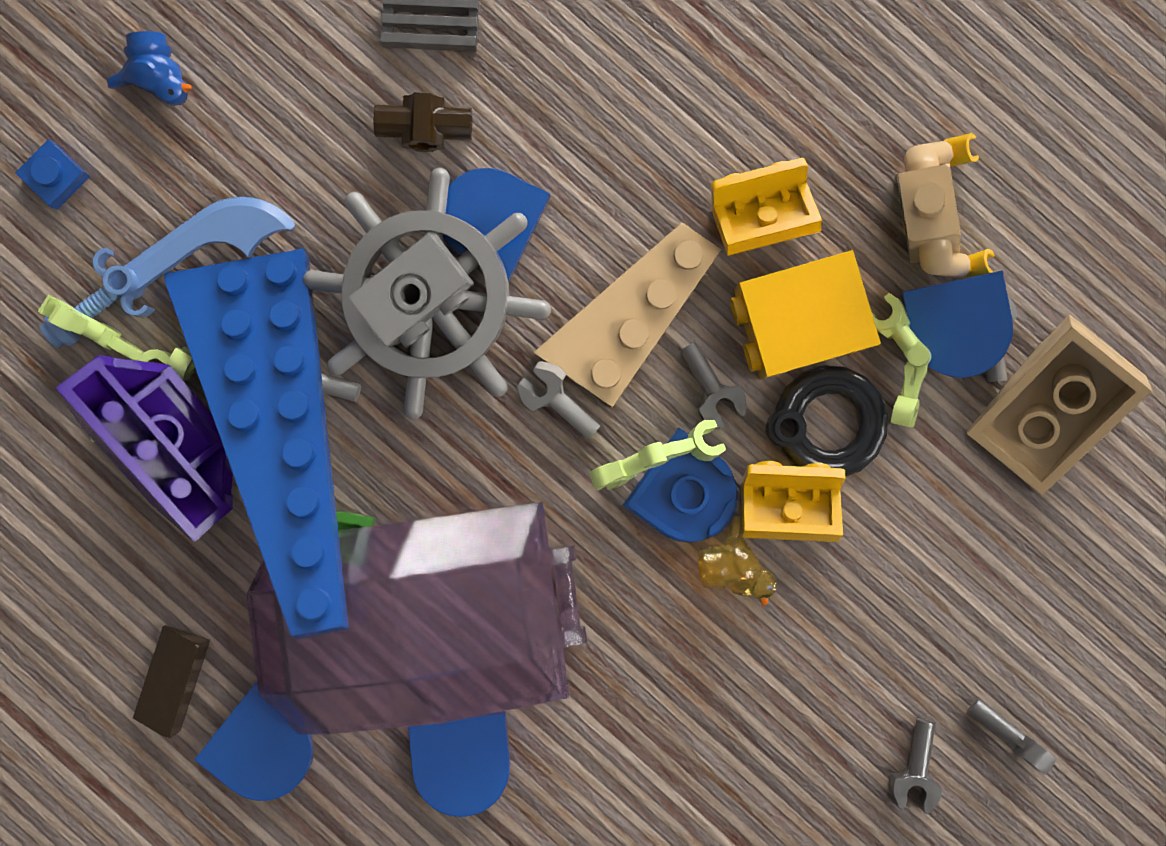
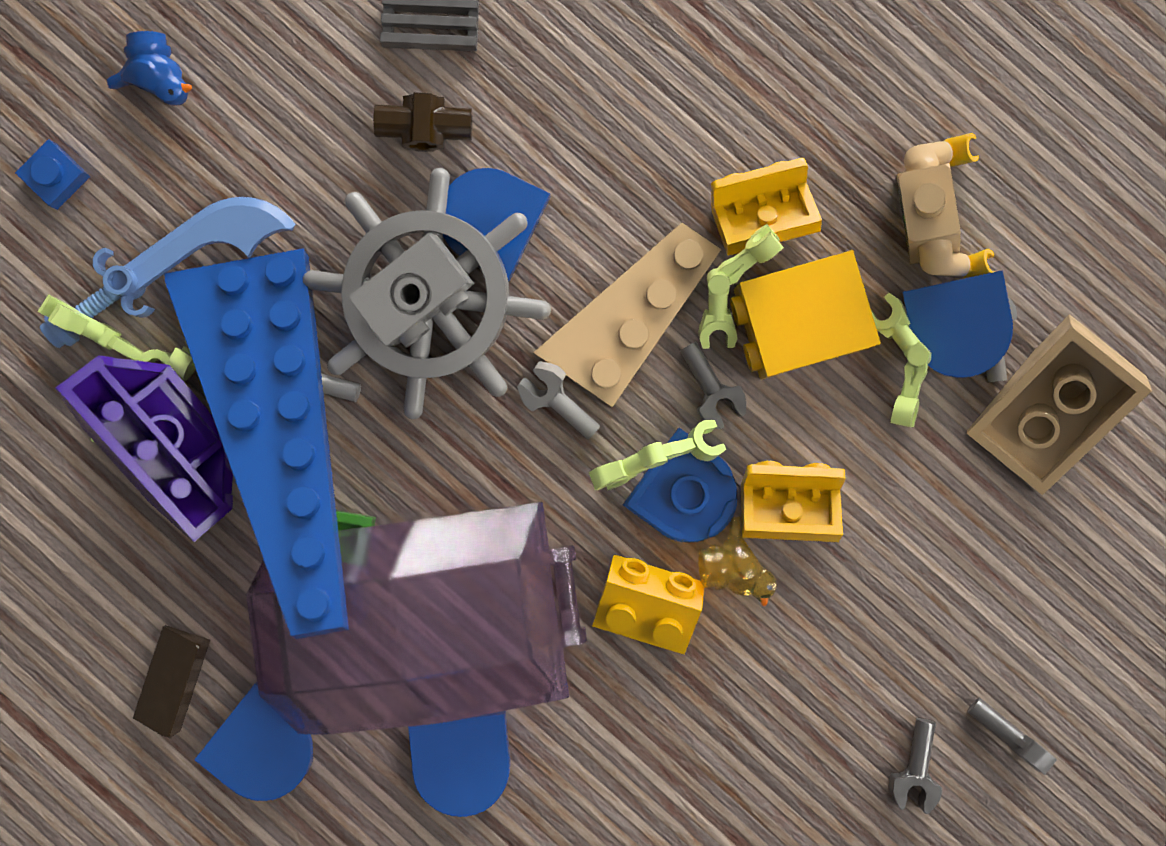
black piece [766,365,888,477] -> none
none -> yellow bracket [592,555,705,655]
none -> yellowish green piece [698,224,783,349]

